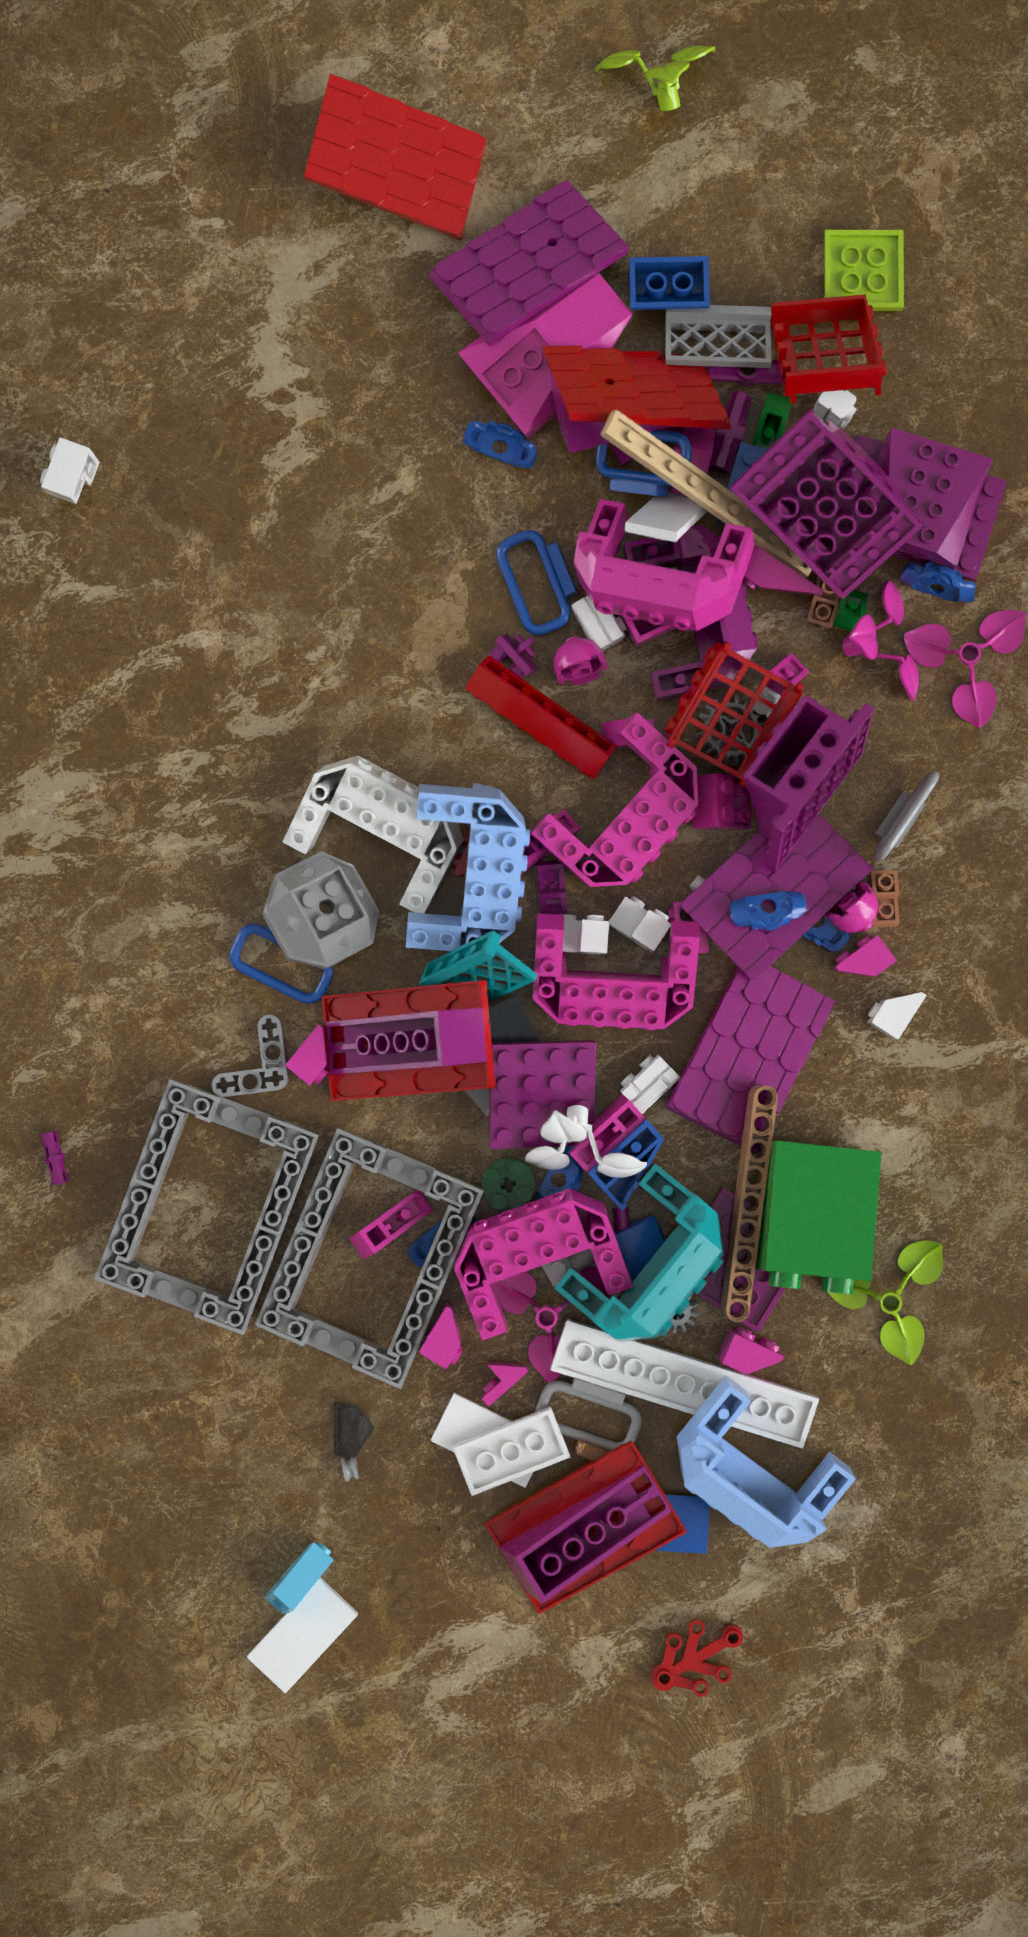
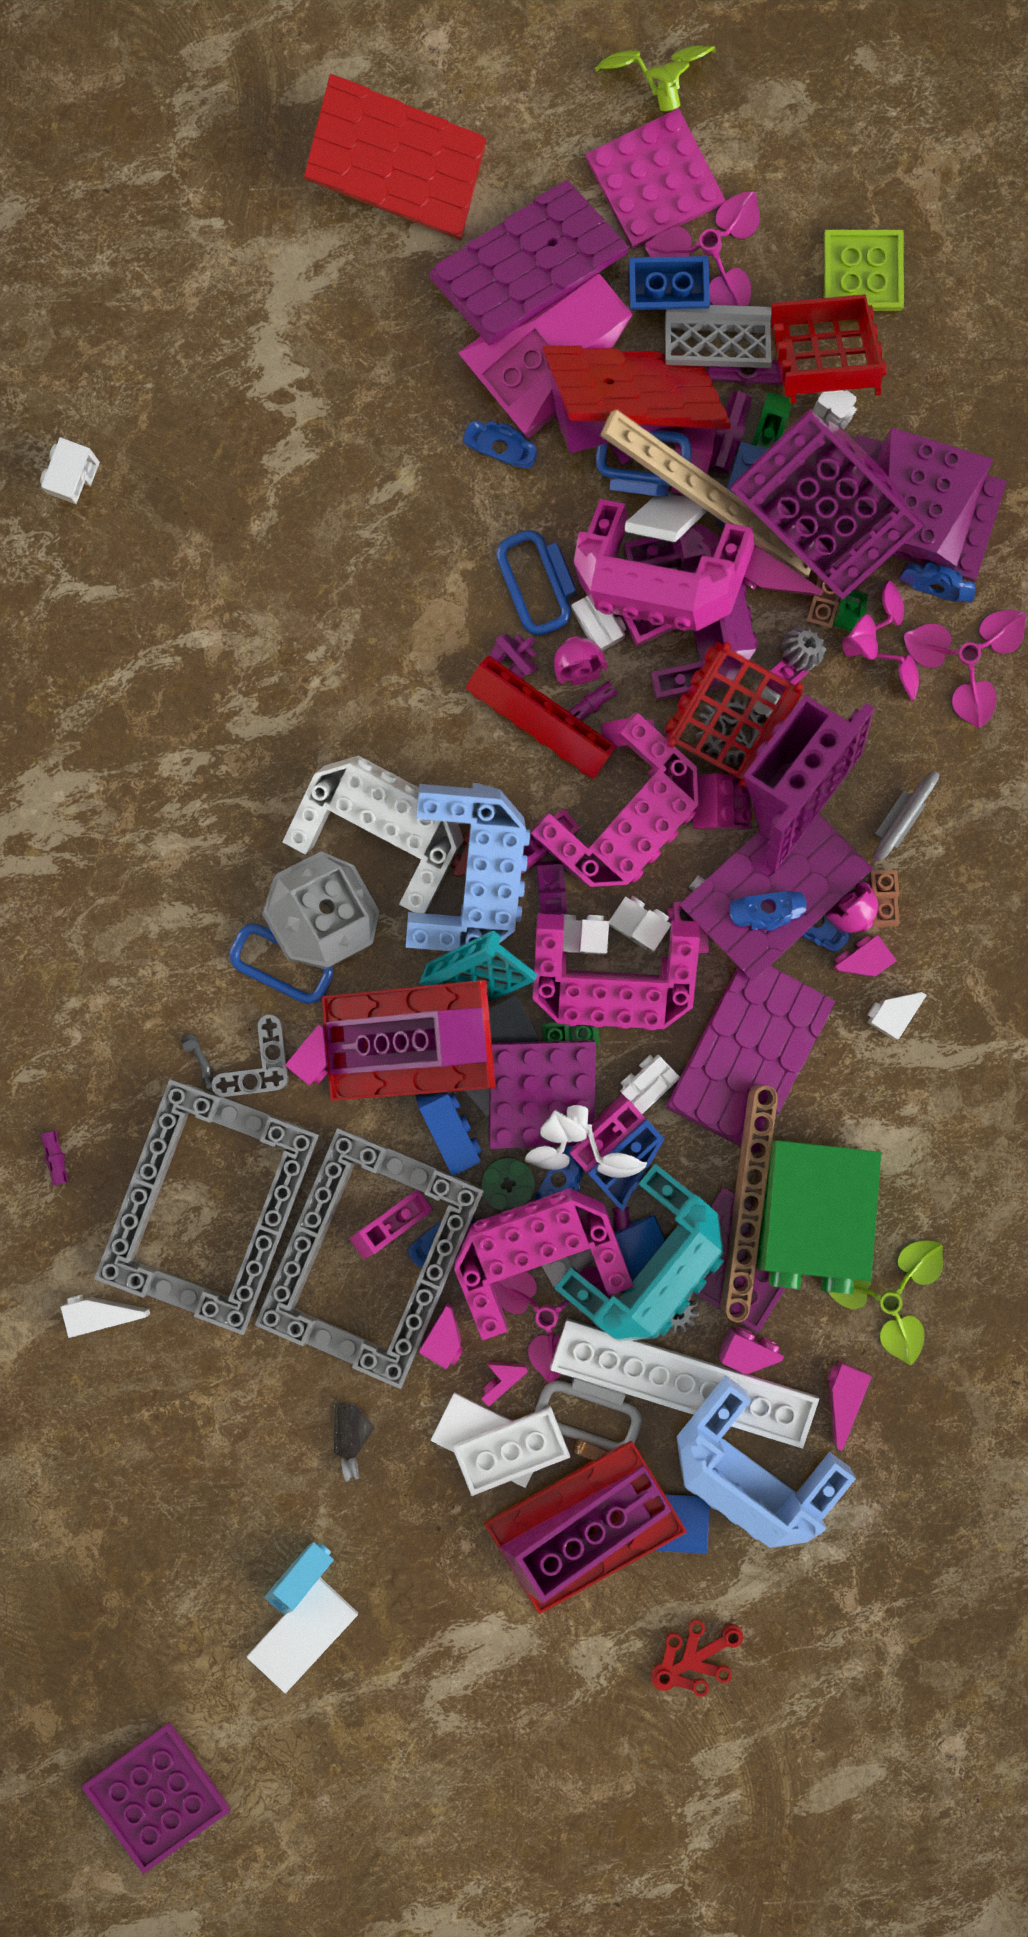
none -> white slope [61,1294,150,1338]
none -> magenta plate [81,1721,231,1874]
none -> dark grey piece [181,1034,213,1089]
none -> blue wedge [415,1092,482,1176]
none -> green slope [542,1022,600,1045]
none -> magenta pin [567,680,618,720]
none -> dark pink plate [585,108,725,249]
none -> dark pink plant [645,191,760,306]
none -> light grey gear [779,625,827,672]
none -> dark pink slope [827,1360,872,1451]

